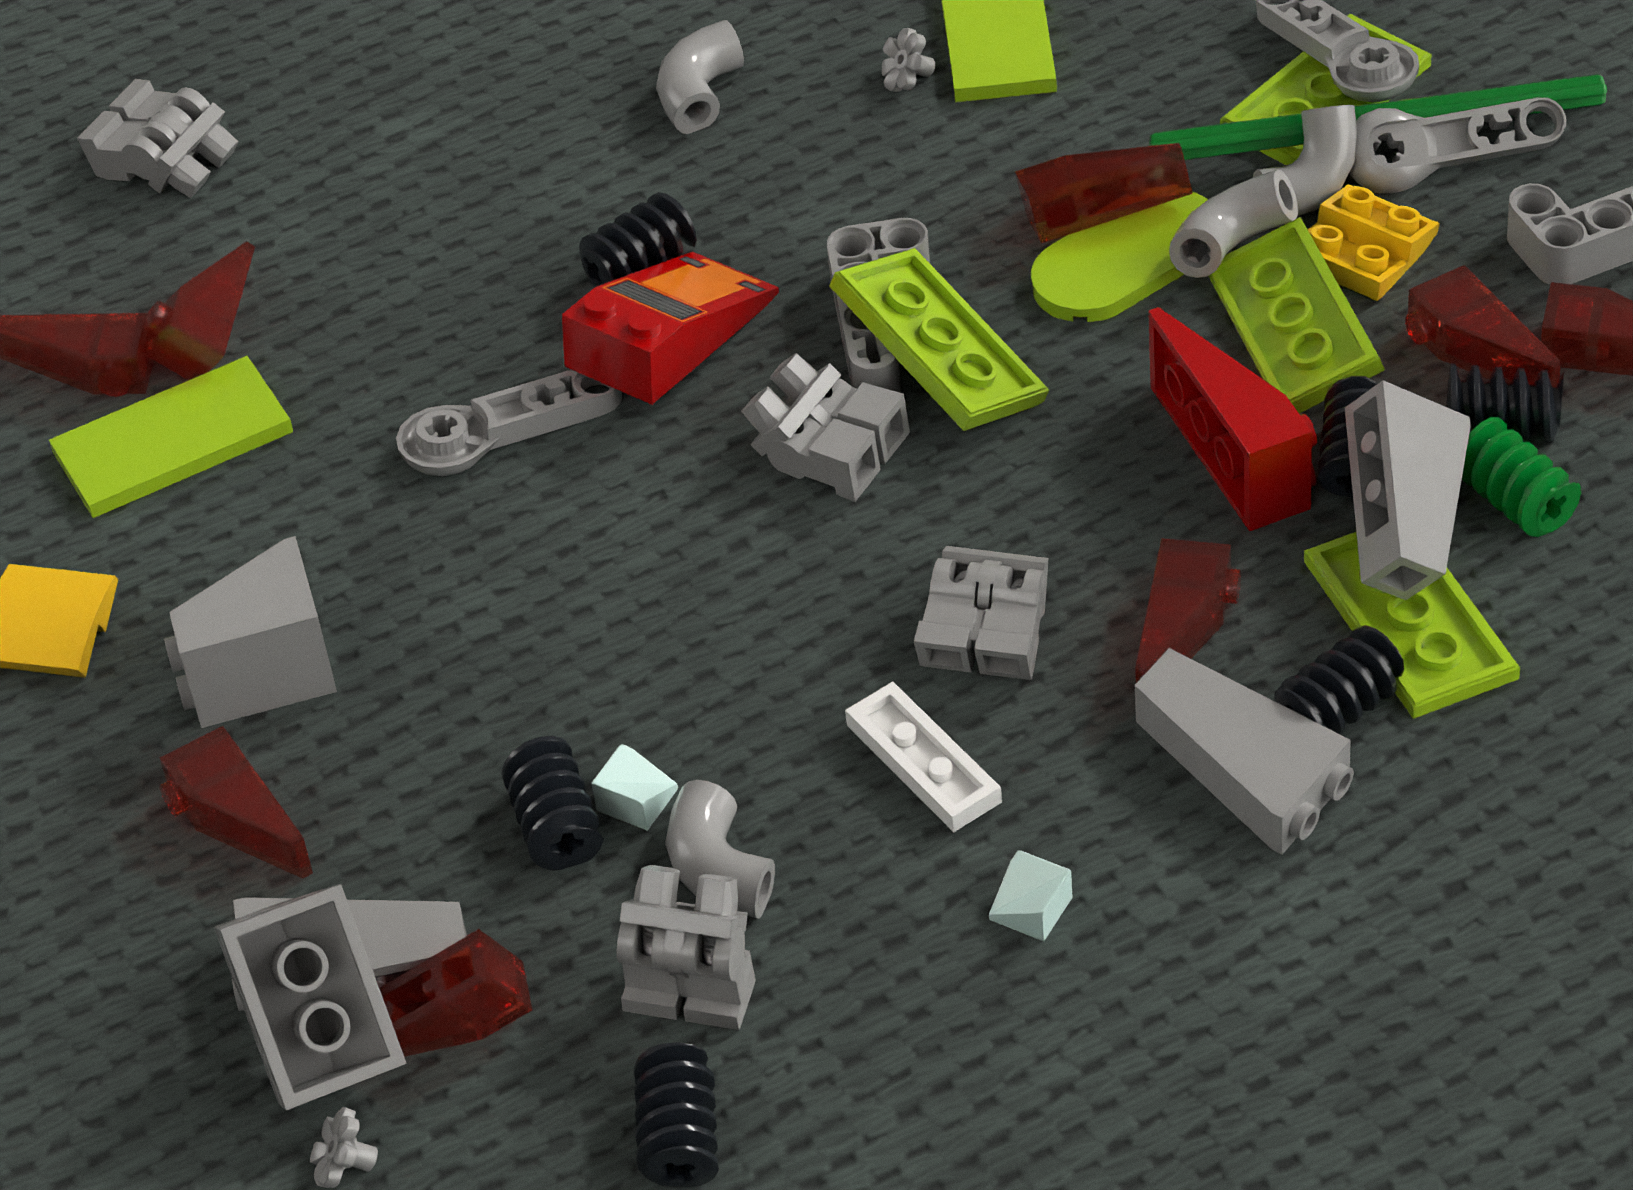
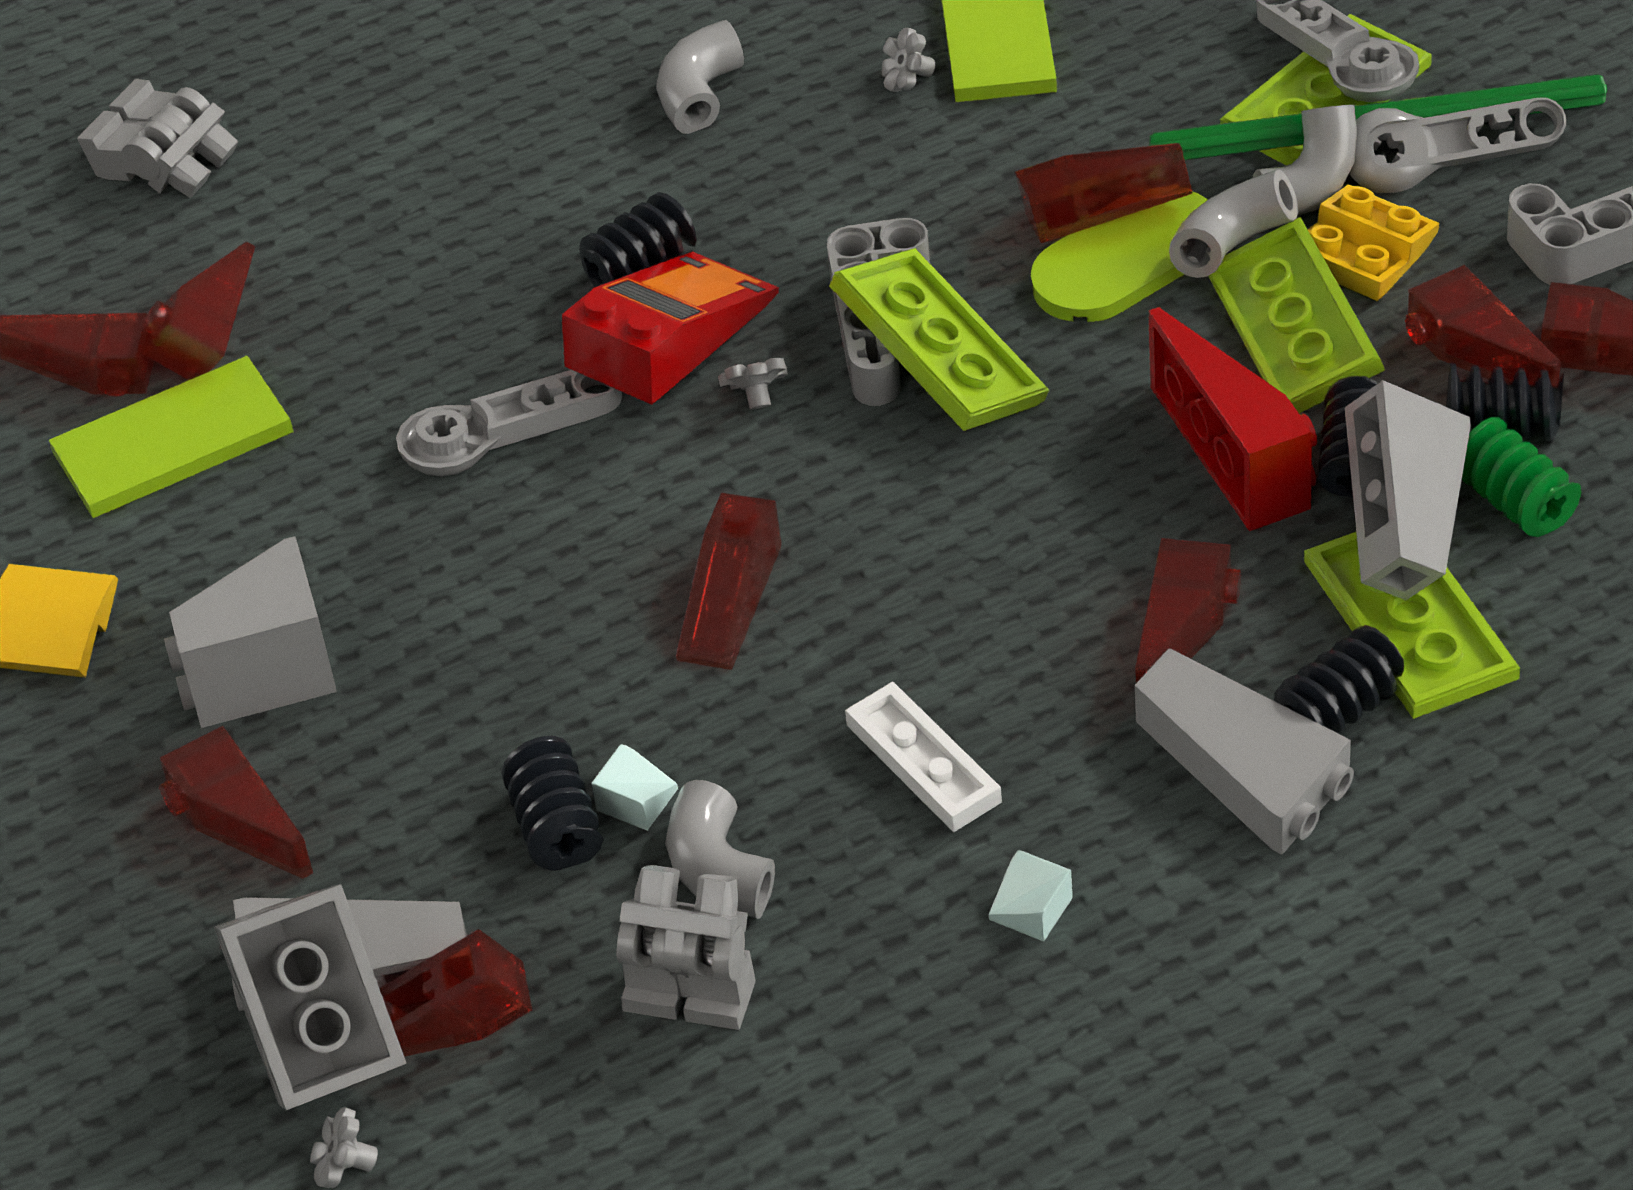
black piece [634,1042,719,1187] -> none
light grey hips [741,353,910,502] -> none
light grey hips [914,546,1049,680] -> none
none -> clear red slope [676,493,782,670]
none -> light grey plant [718,358,788,410]

